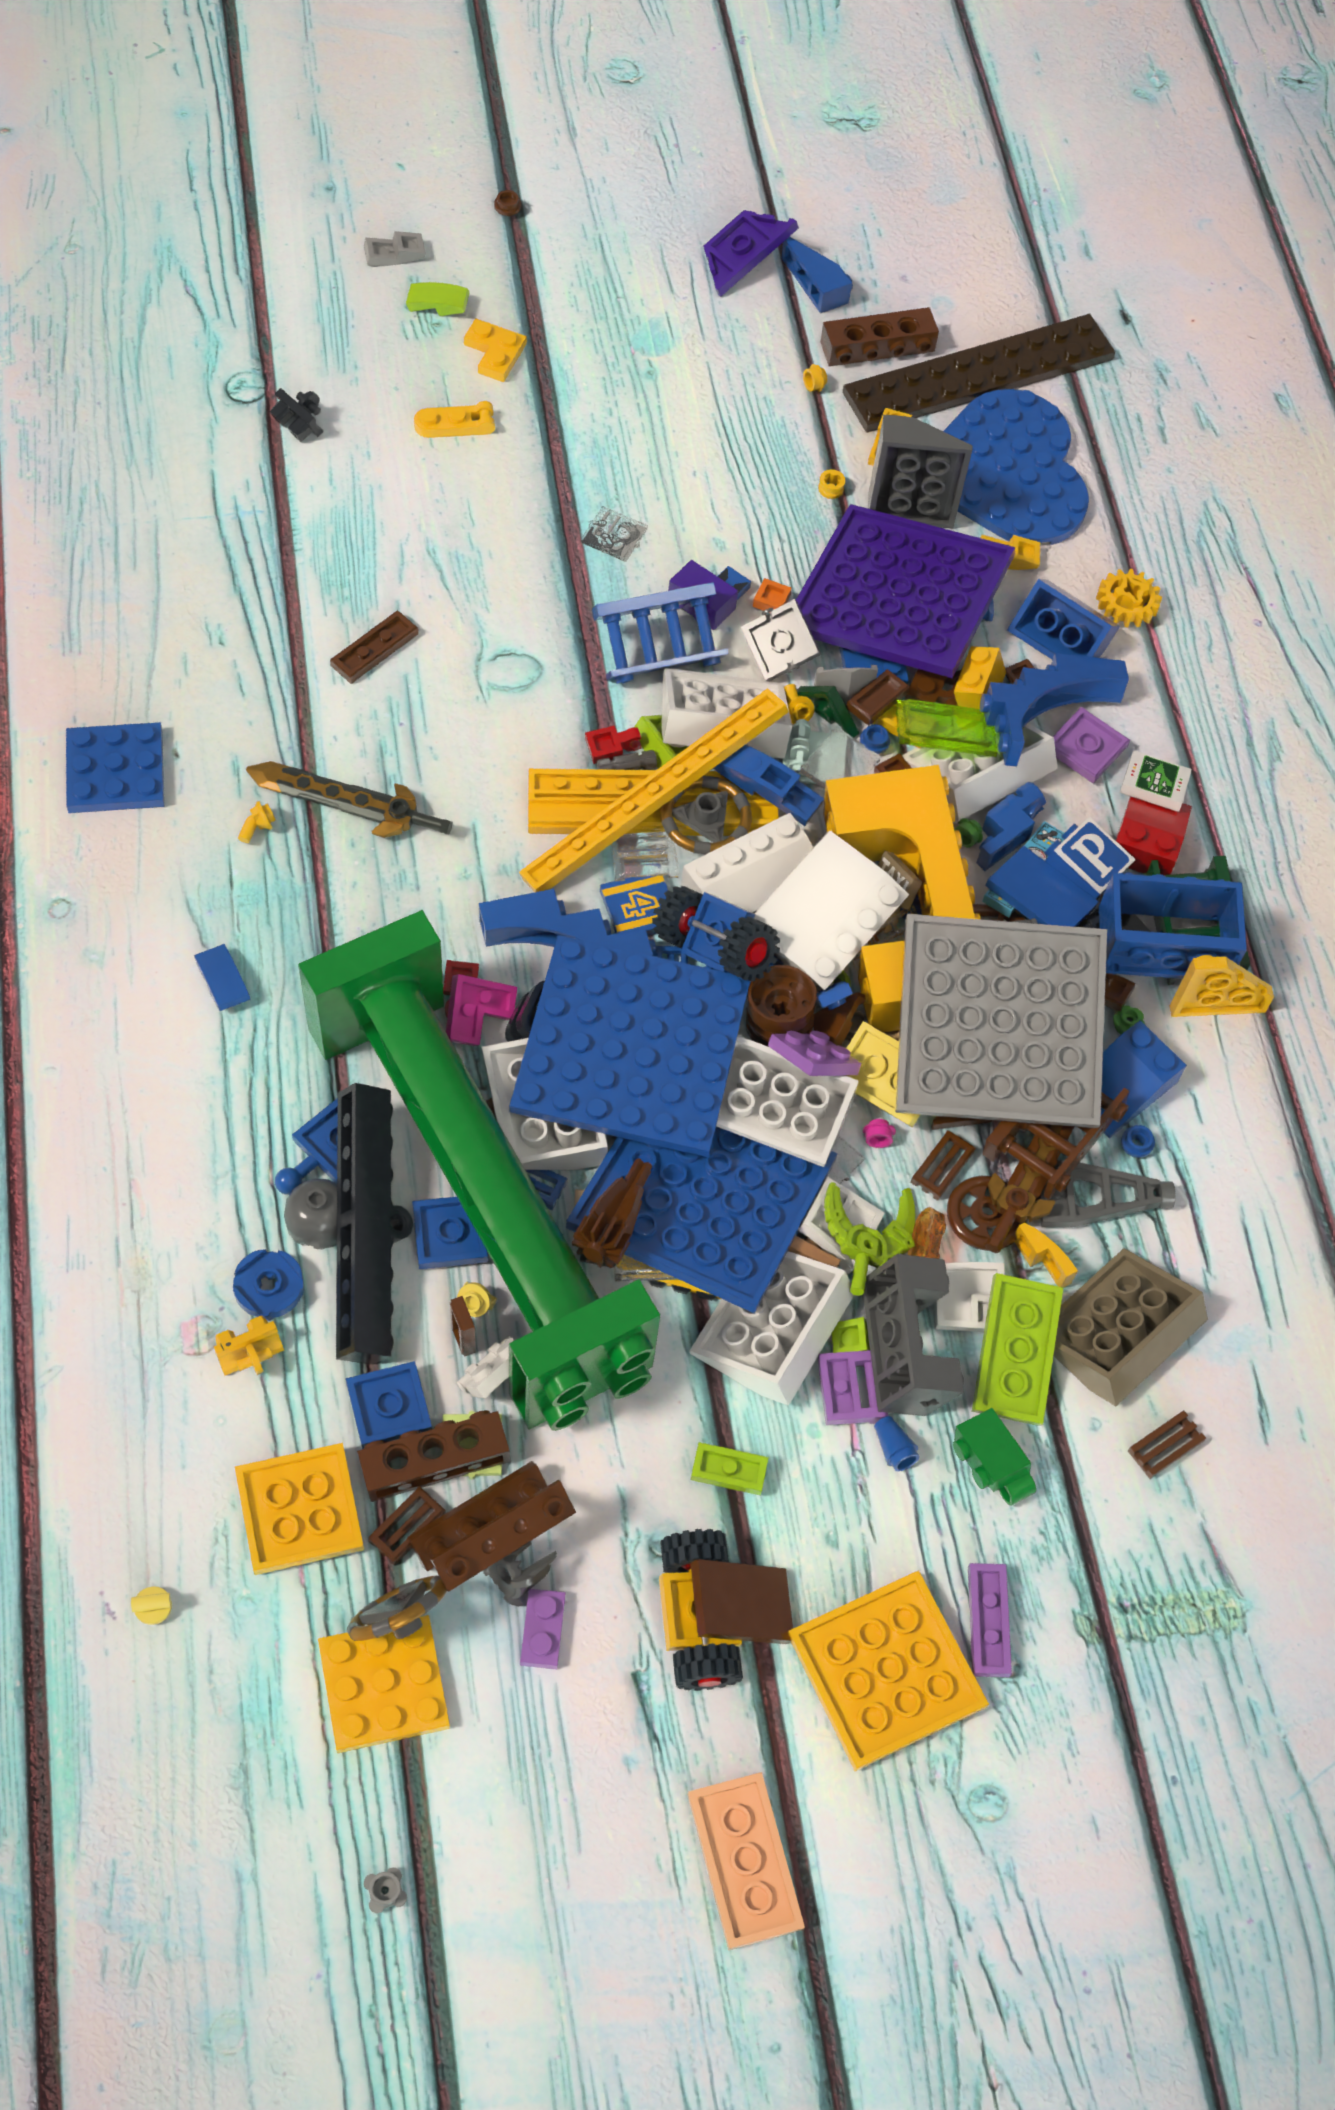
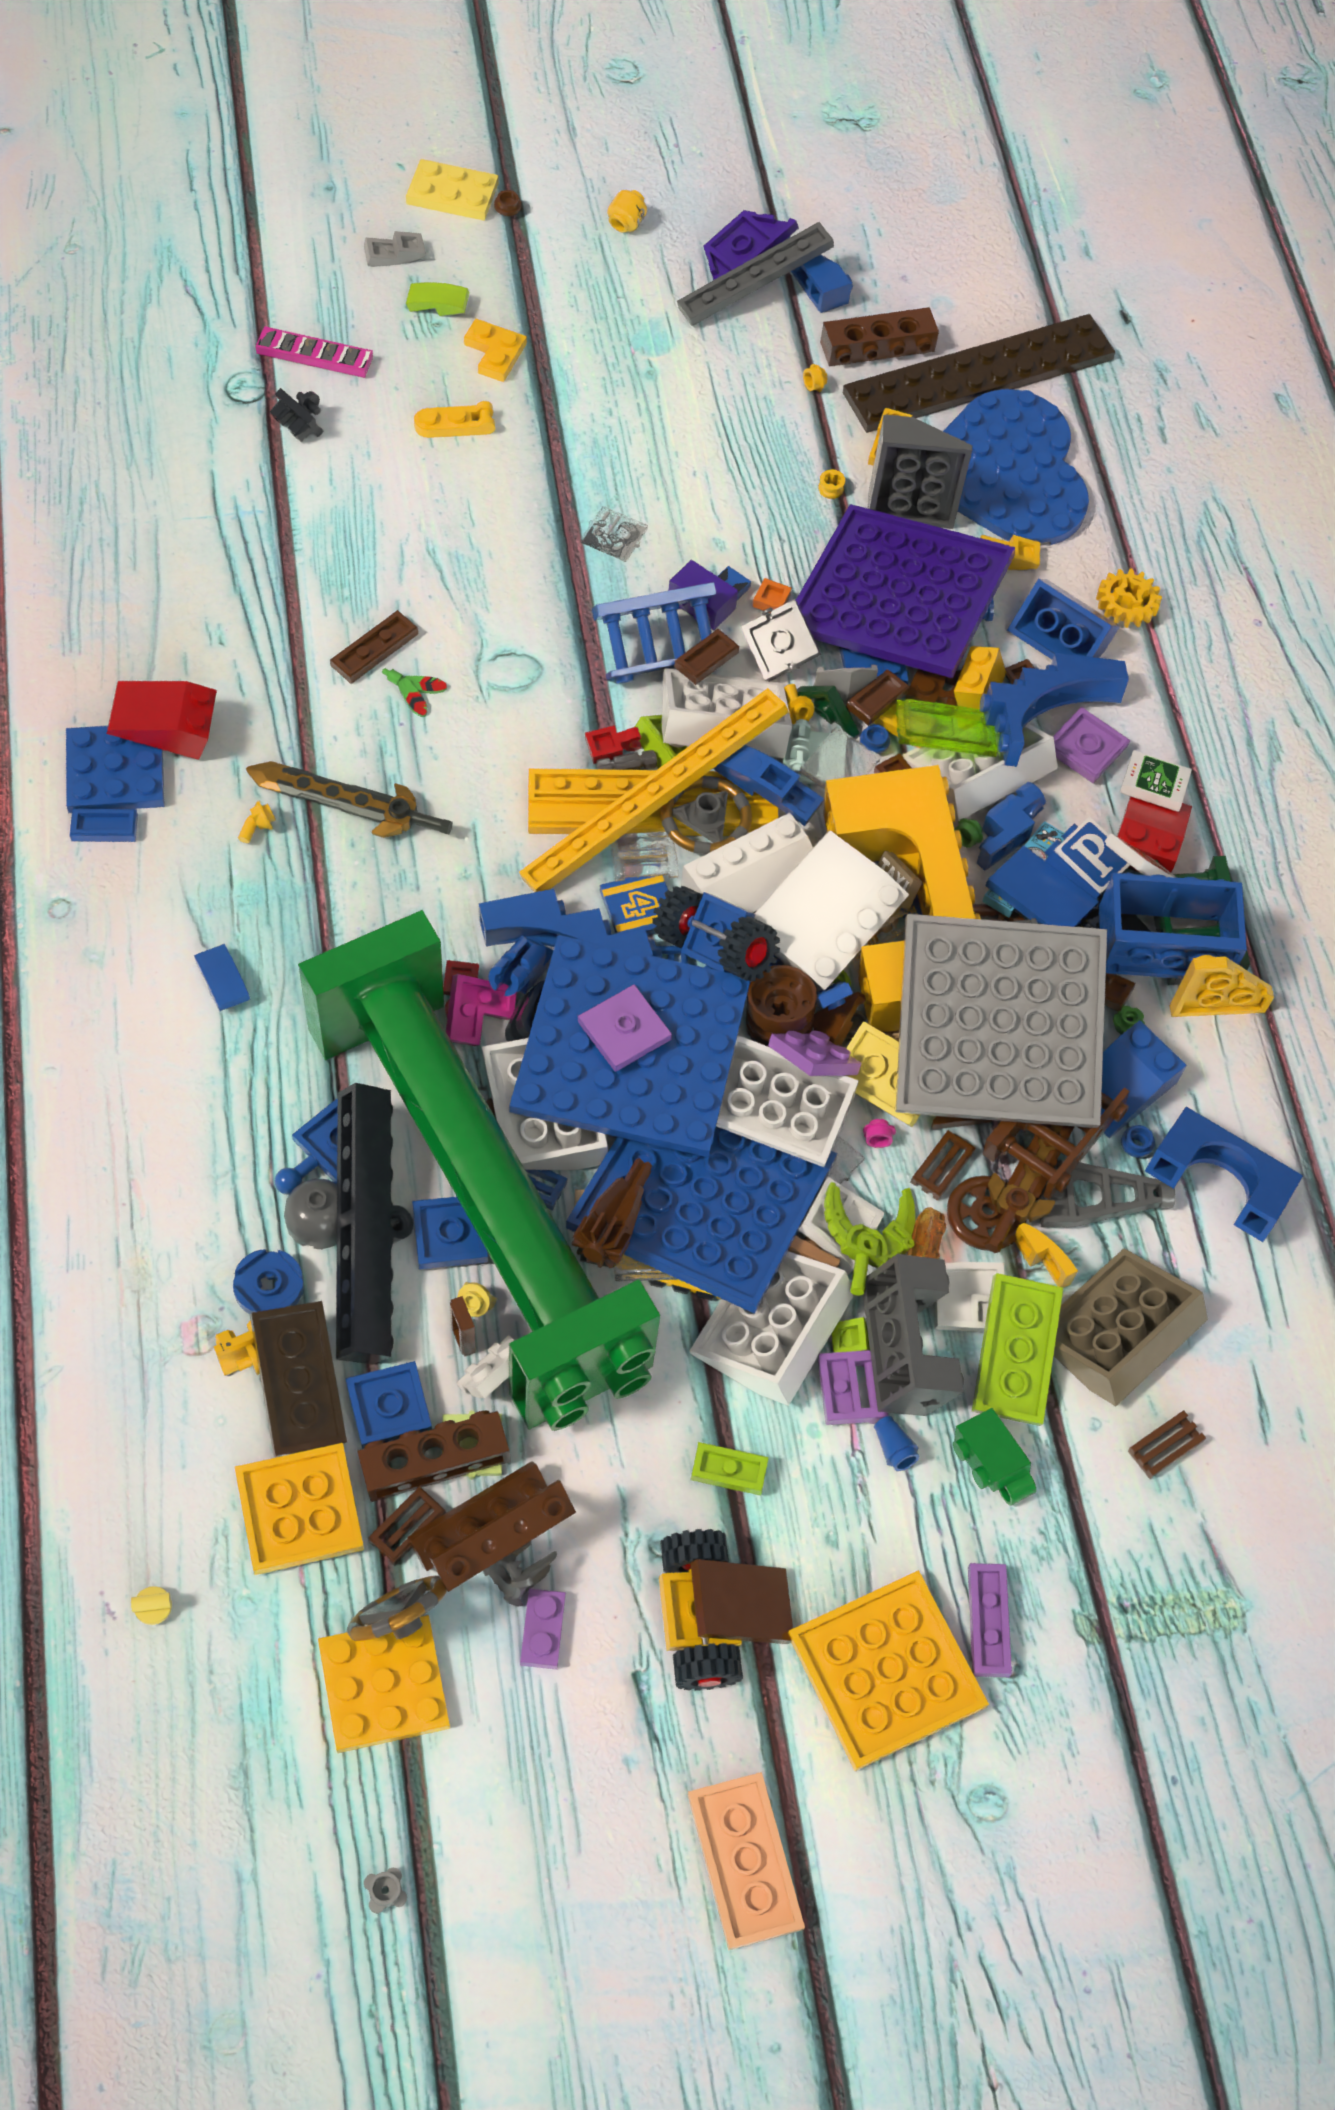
none -> blue tile [70,809,138,842]
none -> red slope [106,681,217,760]
none -> dark brown plate [250,1301,347,1457]
none -> dark pink tile [256,326,373,378]
none -> piece [382,668,447,717]
none -> light yellow plate [406,159,499,221]
none -> blue plate [488,936,553,996]
none -> medium lavender plate [578,985,672,1072]
none -> yellow head [607,190,647,233]
none -> reddish brown tile [674,629,740,685]
none -> dark grey plate [677,222,834,326]
none -> white tile [1104,833,1176,878]
none -> blue arch [1145,1106,1303,1242]

